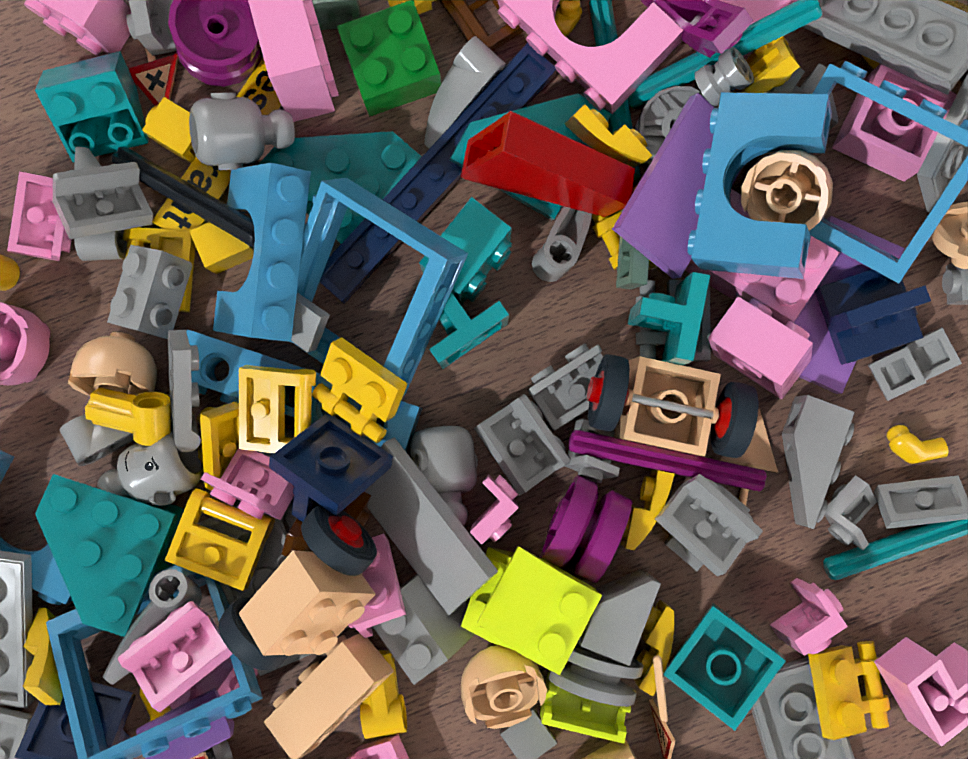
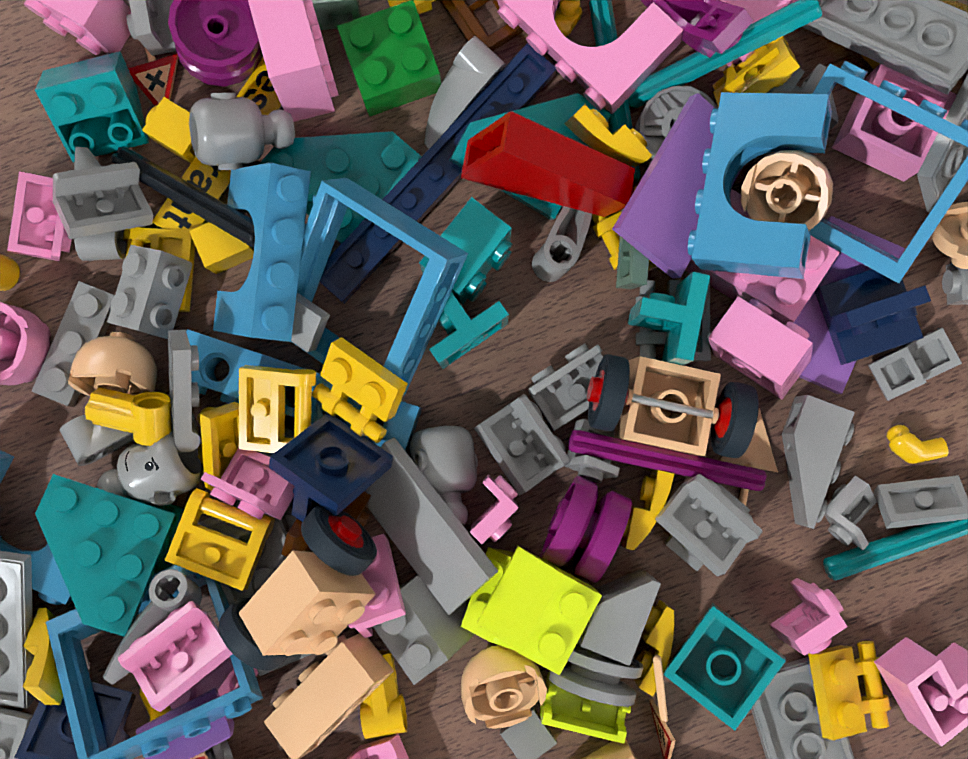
light grey wheel [695,47,754,107] -> none
none -> light grey plate [32,281,115,407]

